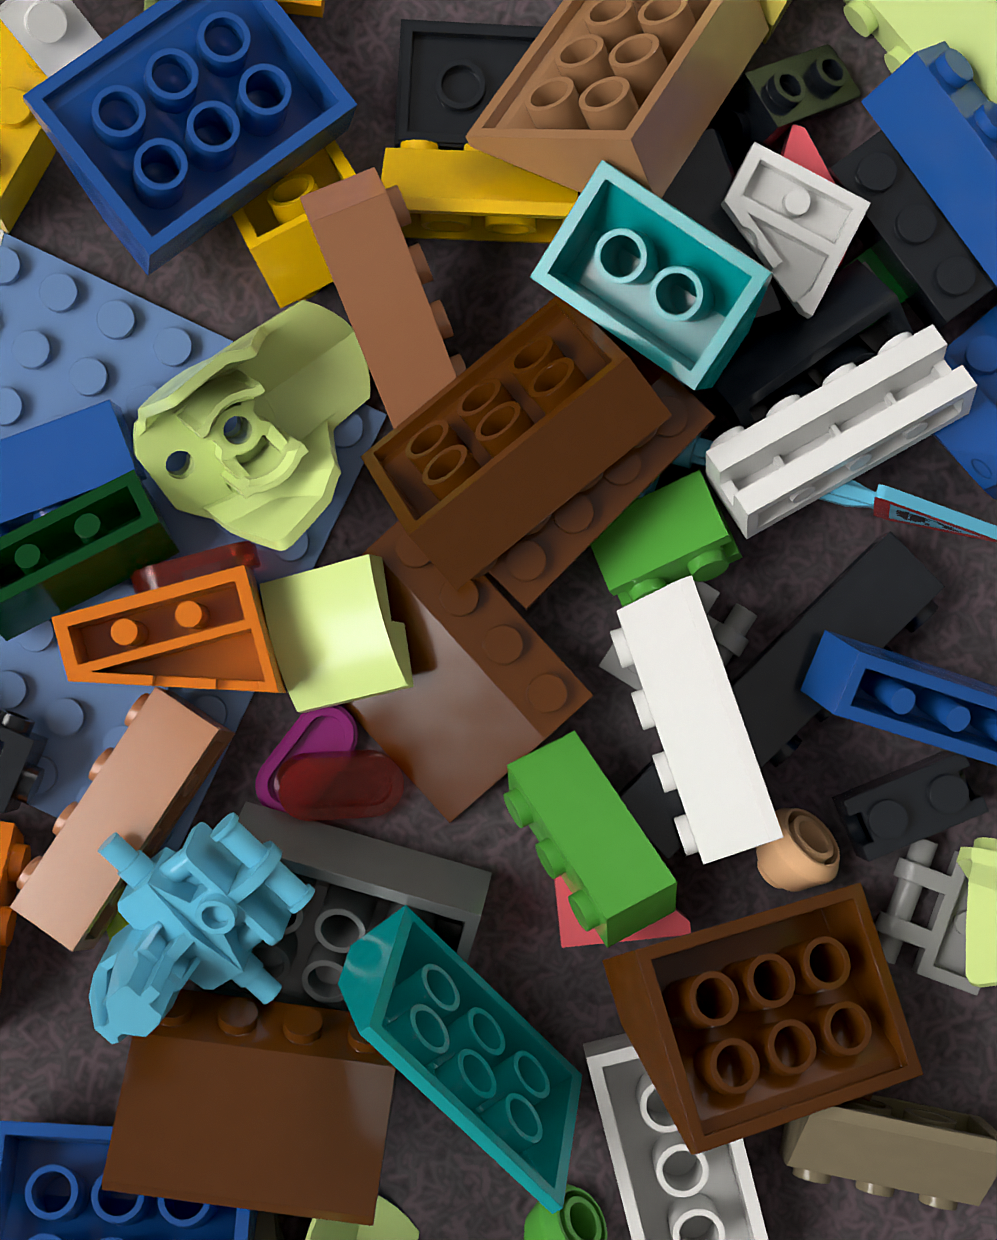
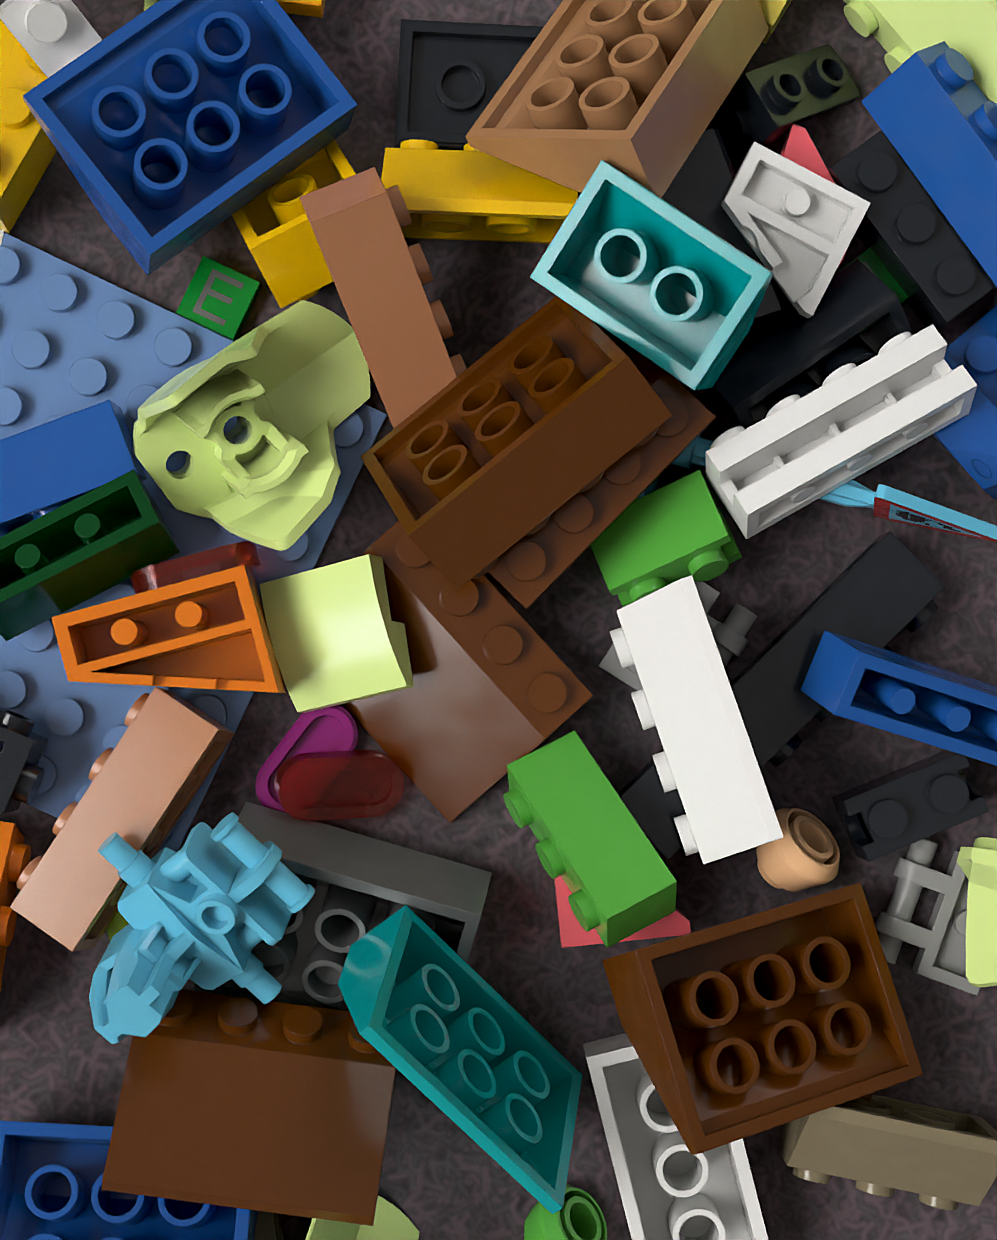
none -> green tile [176,256,262,342]

